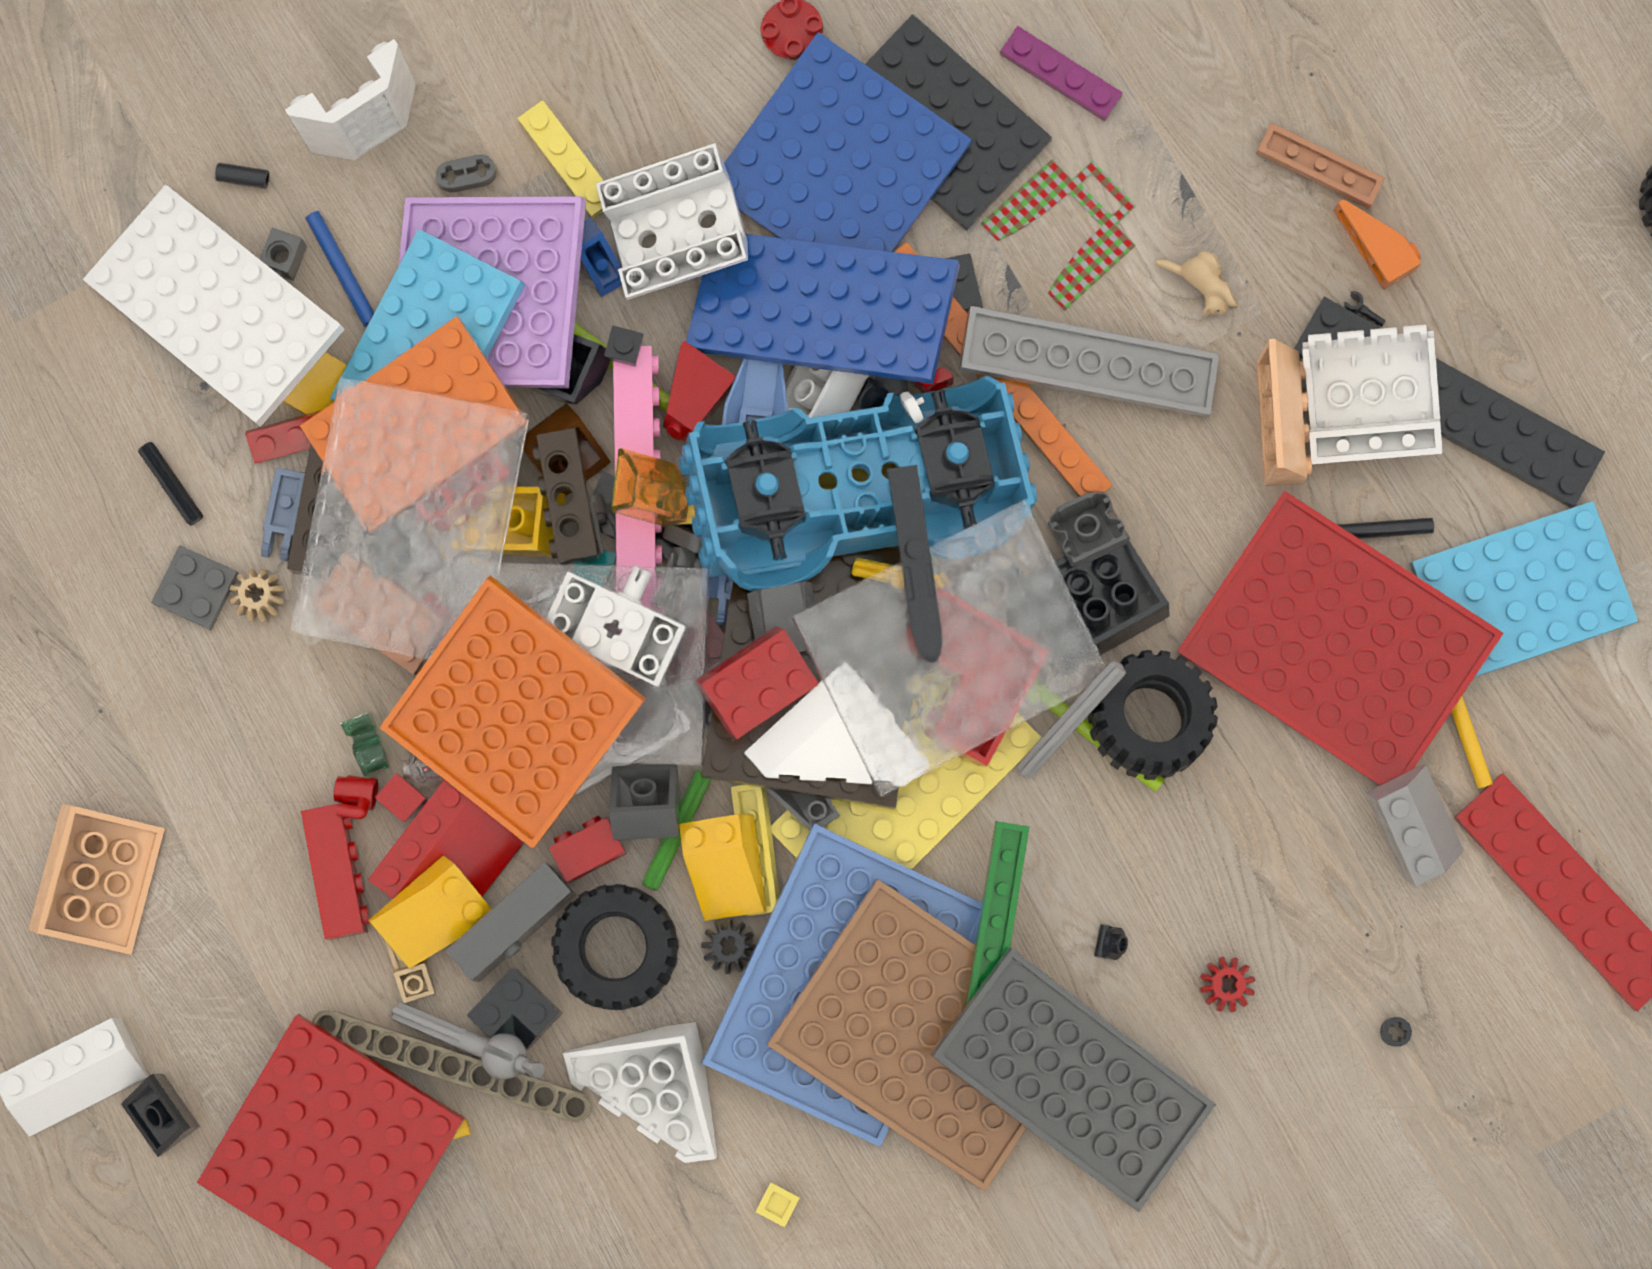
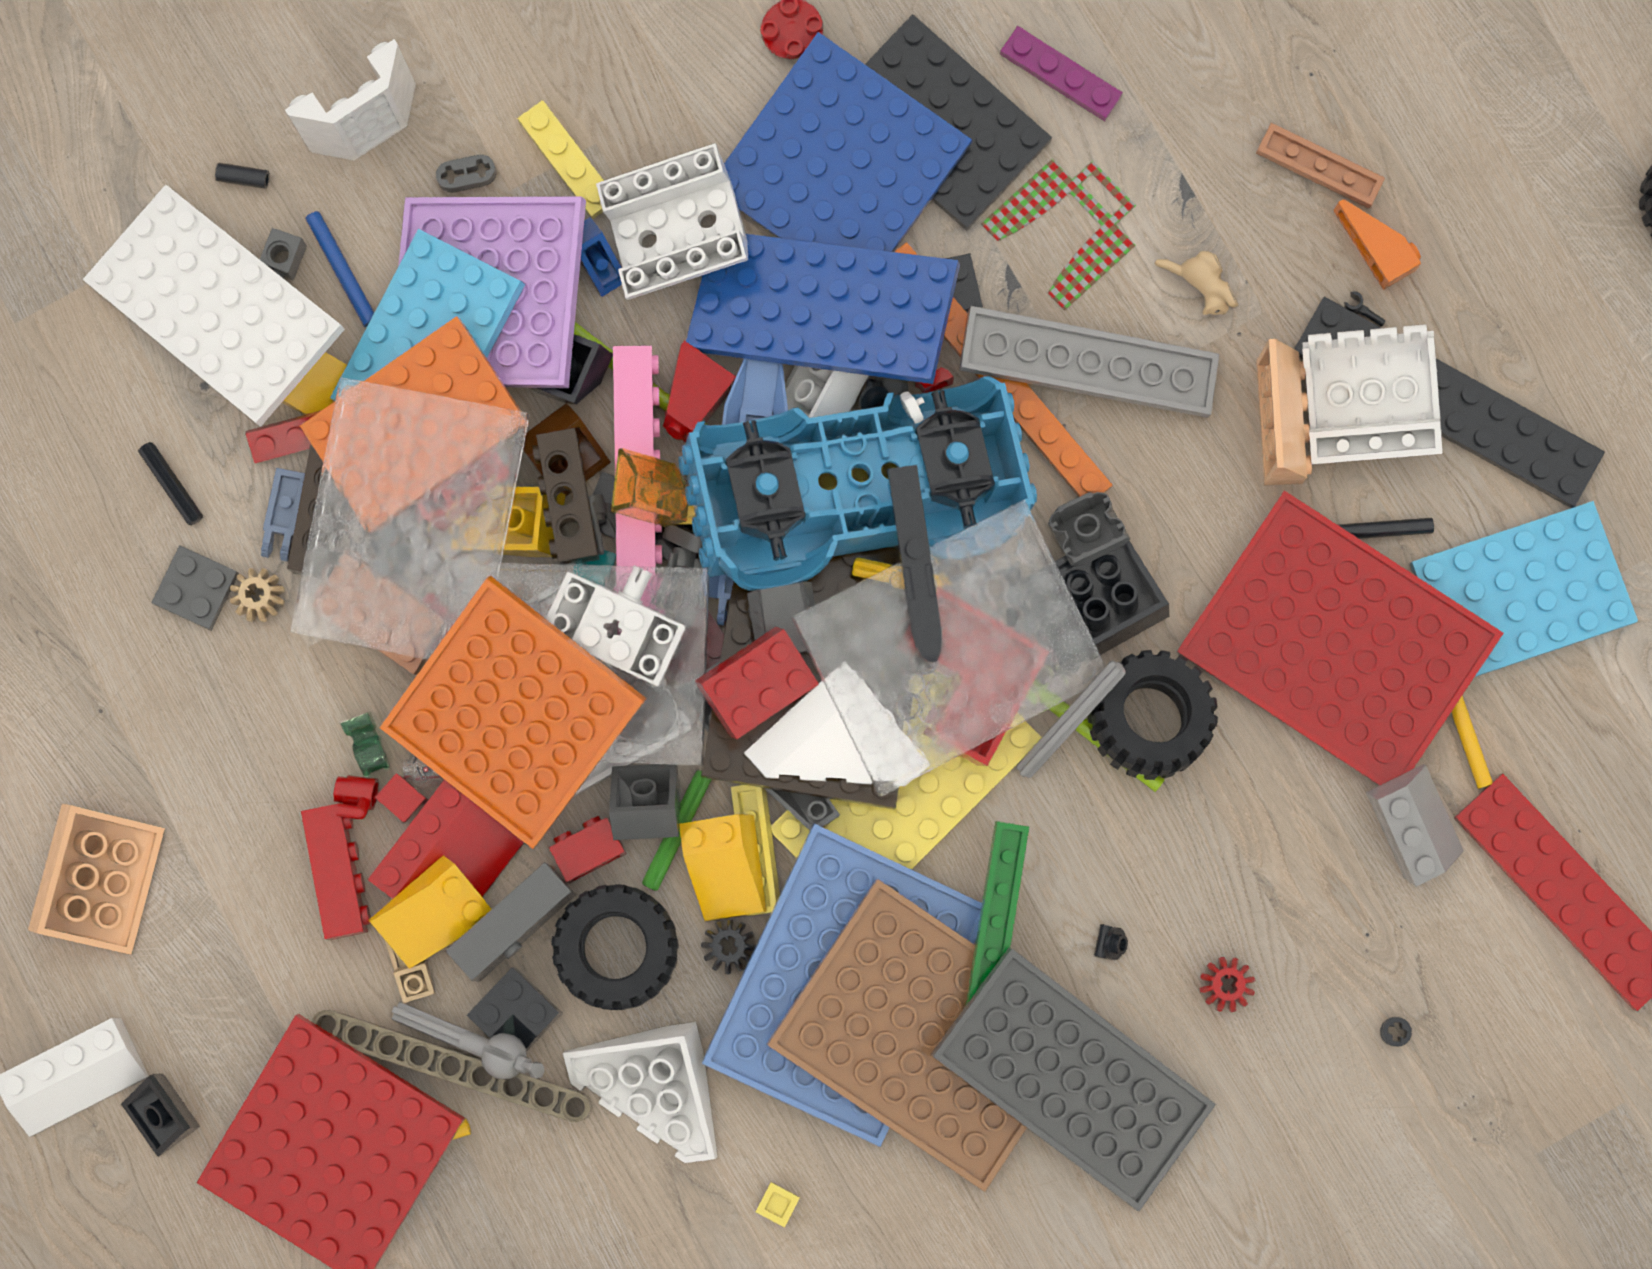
black plate [604,325,644,367] -> none

